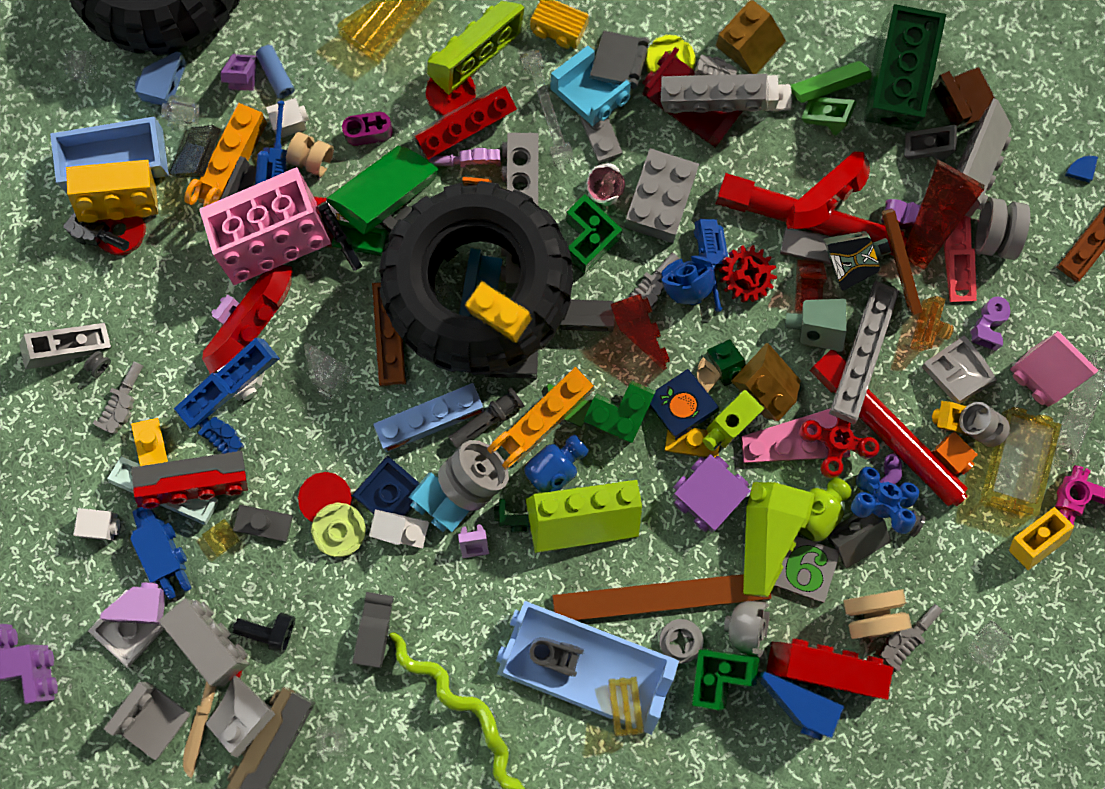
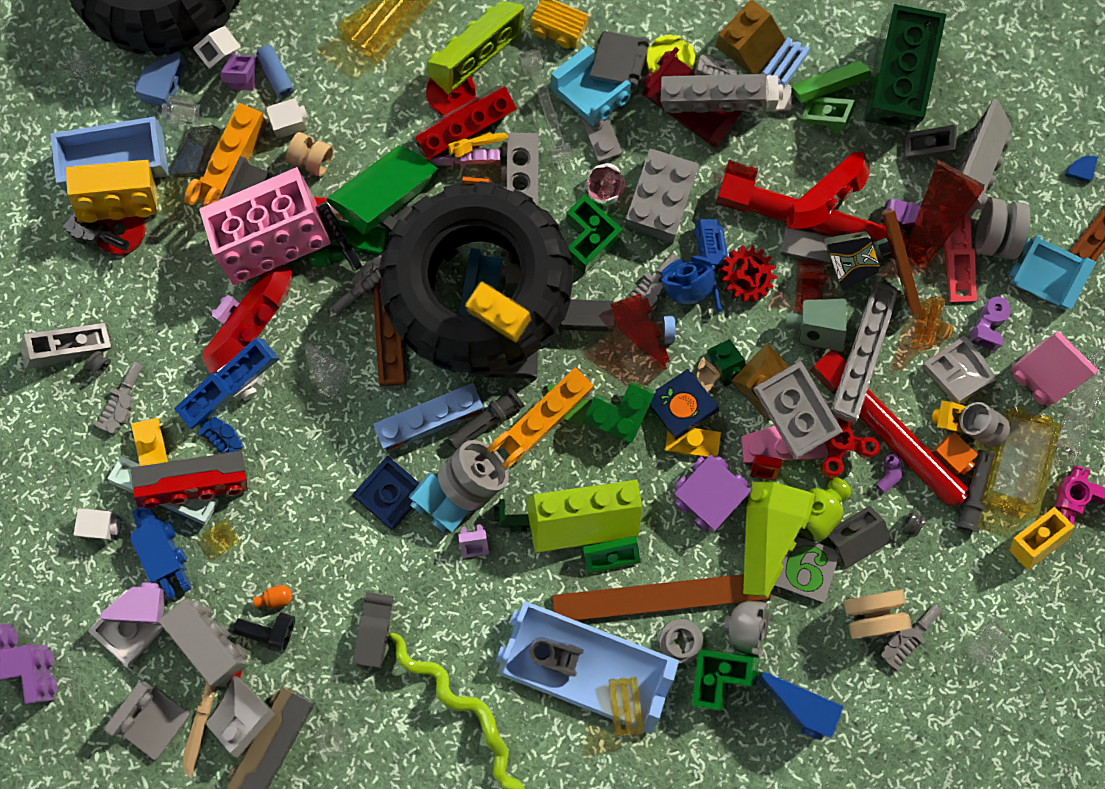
dark grey tile [233,504,293,542] -> none
blue piece [255,100,287,185] -> none
red tile [298,472,352,522] -> none
yellowish green tile [311,503,366,557] -> none
magenta beam [342,112,393,146] -> none
white slope [369,509,429,548] -> none
blue piece [524,435,589,493] -> none
lime torso [702,390,764,451] -> none
red wedge [766,638,893,700] -> none
blue gear [851,467,920,534] -> none
reddish brown bracket [932,67,995,130] -> none
none -> white brick [193,26,241,69]
none -> orange cylinder [253,585,292,609]
none -> green cylinder [306,246,344,267]
none -> light grey piece [331,254,382,314]
none -> yellow piece [448,128,508,158]
none -> green plate [583,536,641,574]
none -> light blue tile [662,316,675,344]
none -> clear red pin [724,159,759,182]
none -> red tile [750,454,782,481]
none -> light grey tile [753,361,843,459]
none -> light blue tile [763,37,810,88]
none -> dark grey pin [955,450,995,533]
none -> medium azure panel [1008,234,1096,311]

